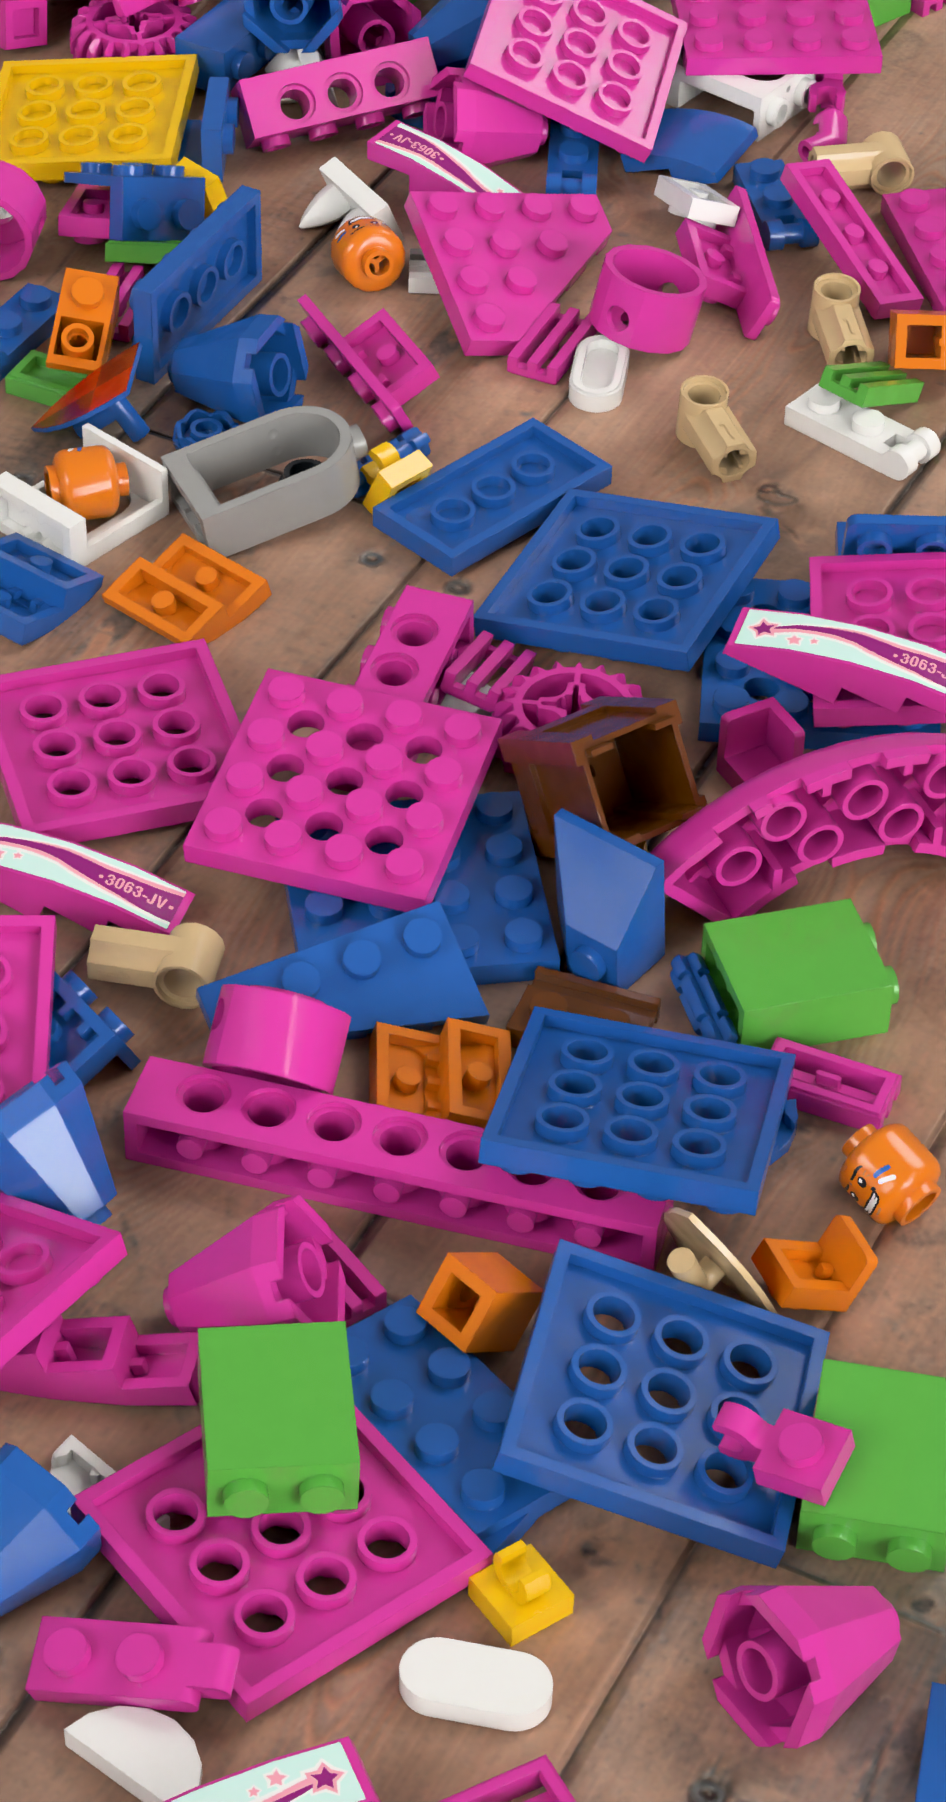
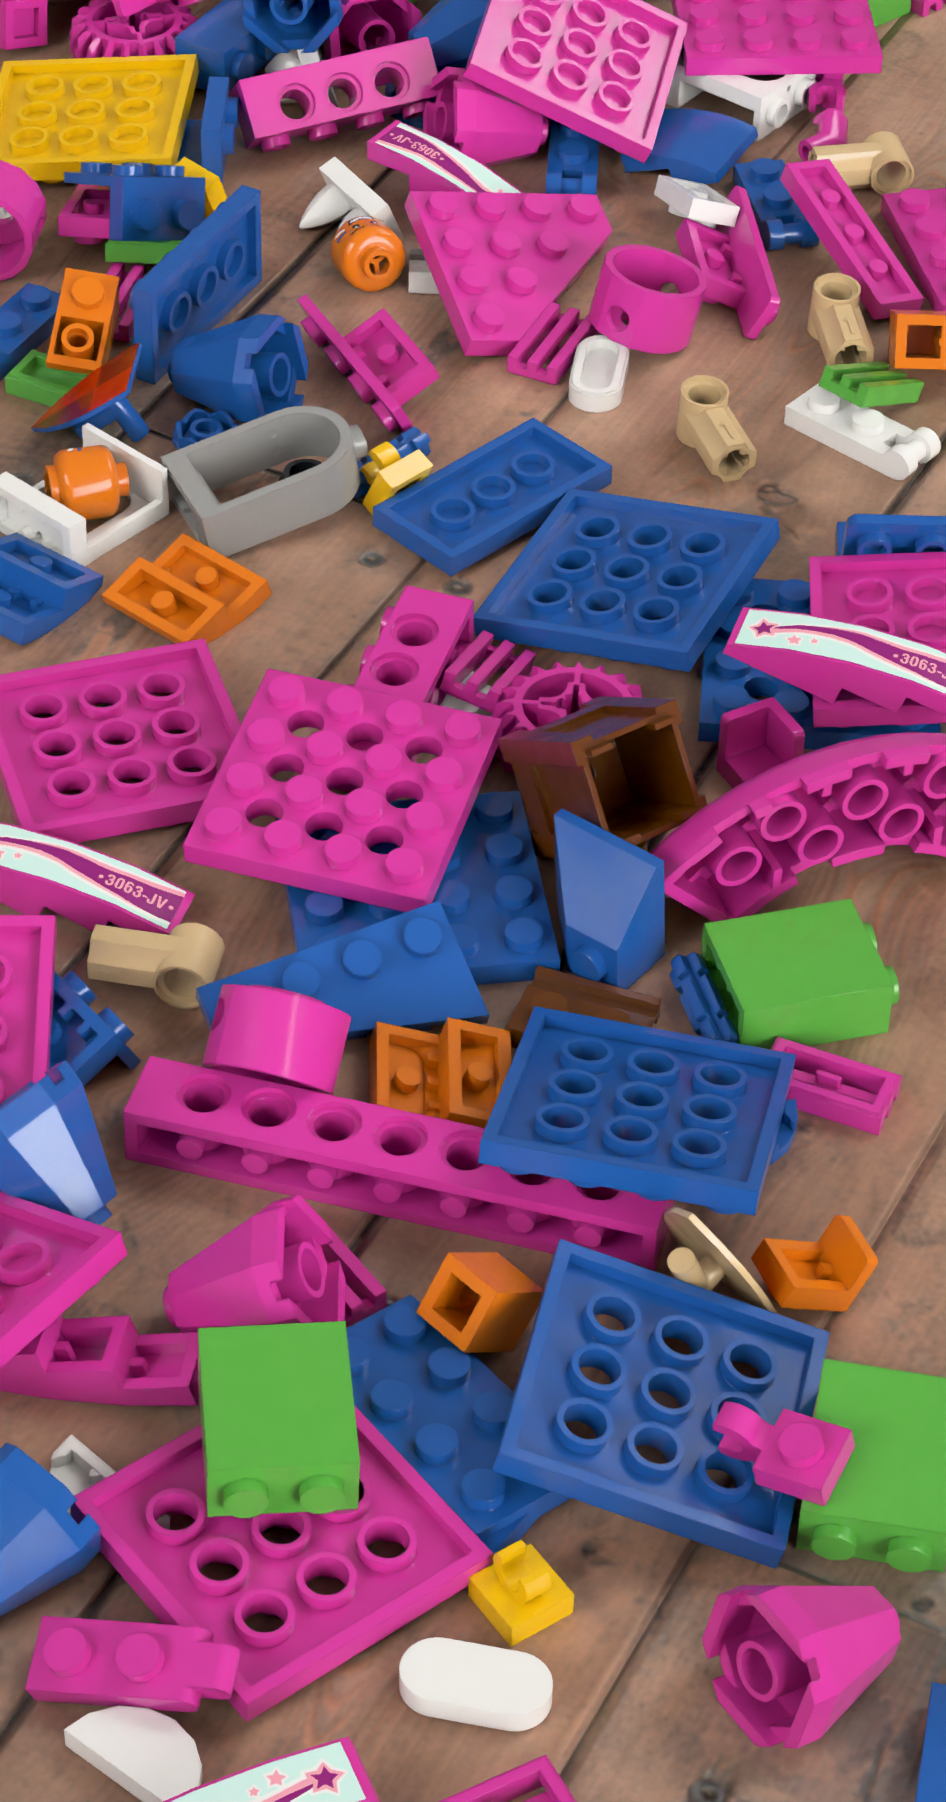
orange head [839,1123,941,1226] -> none

